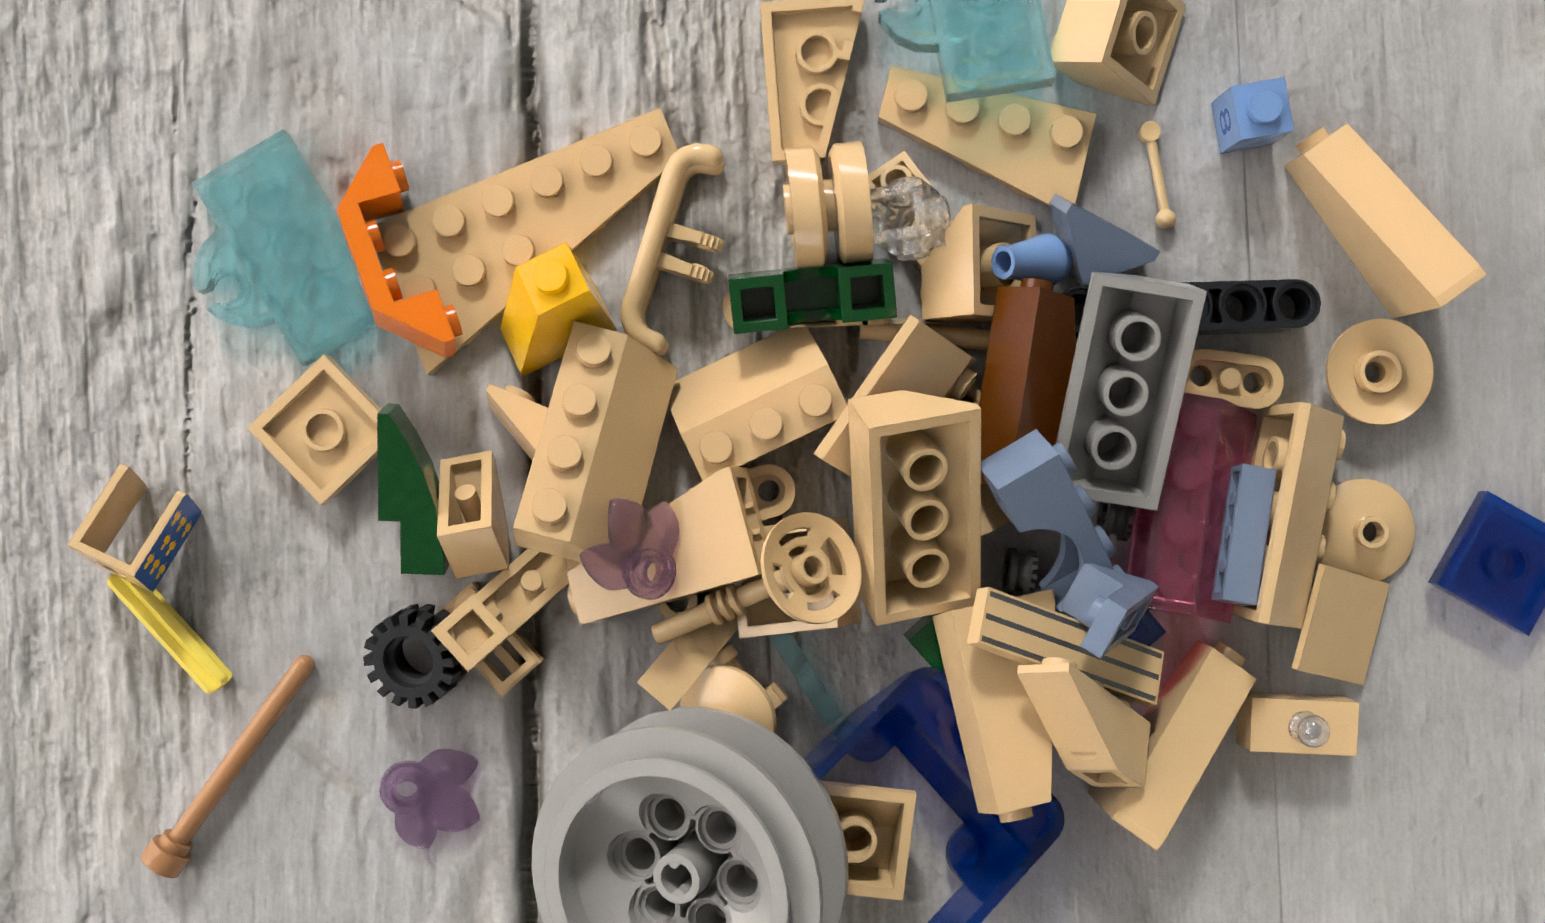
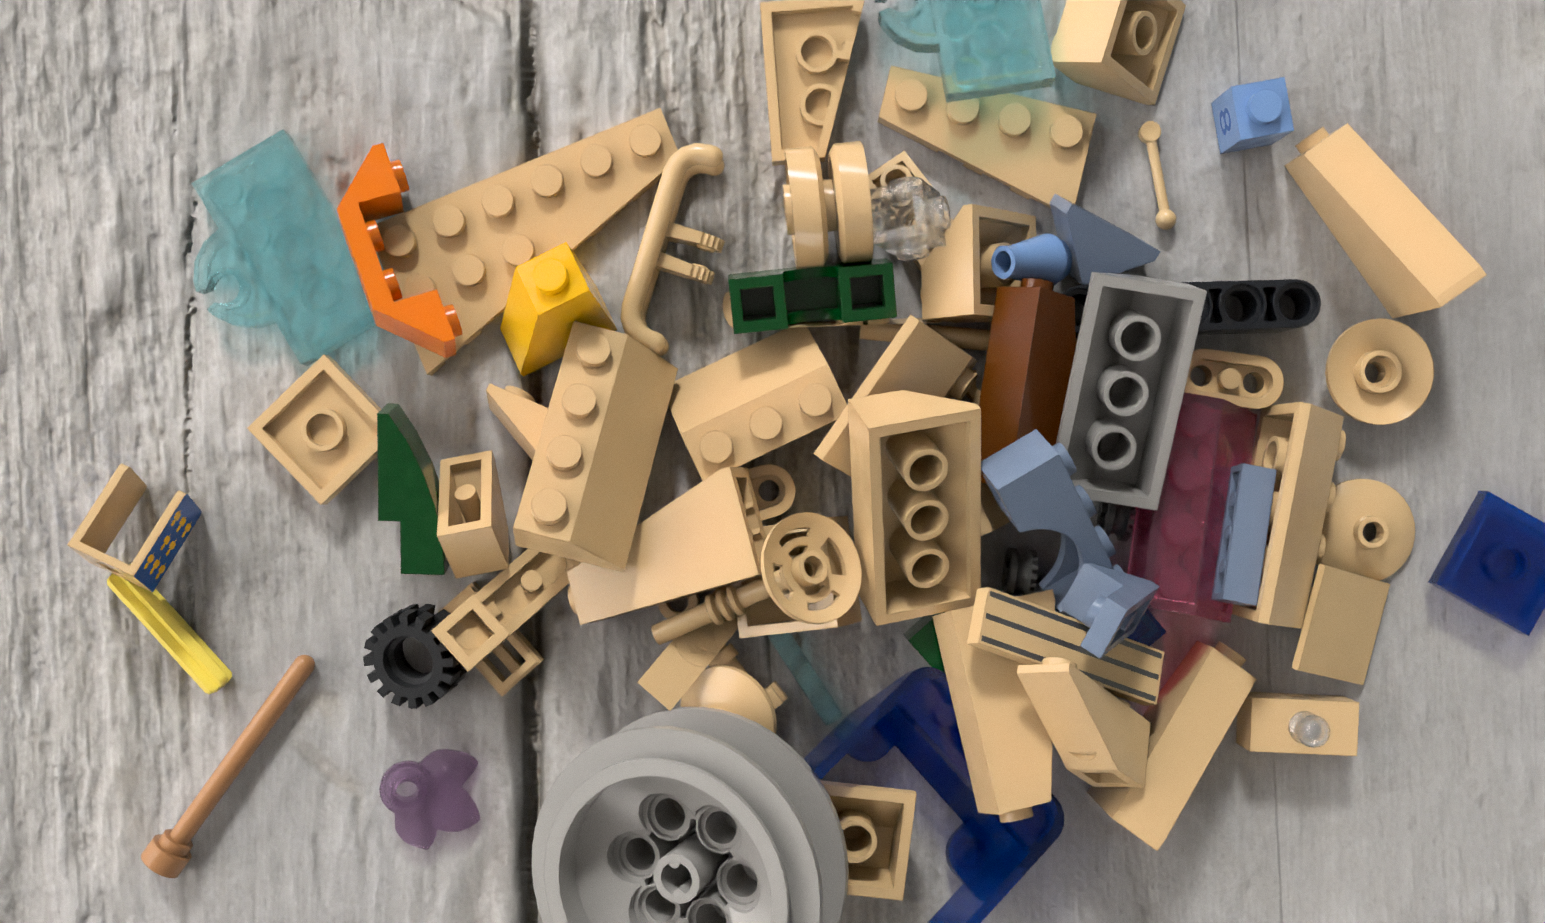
plate [579,498,680,600] -> none

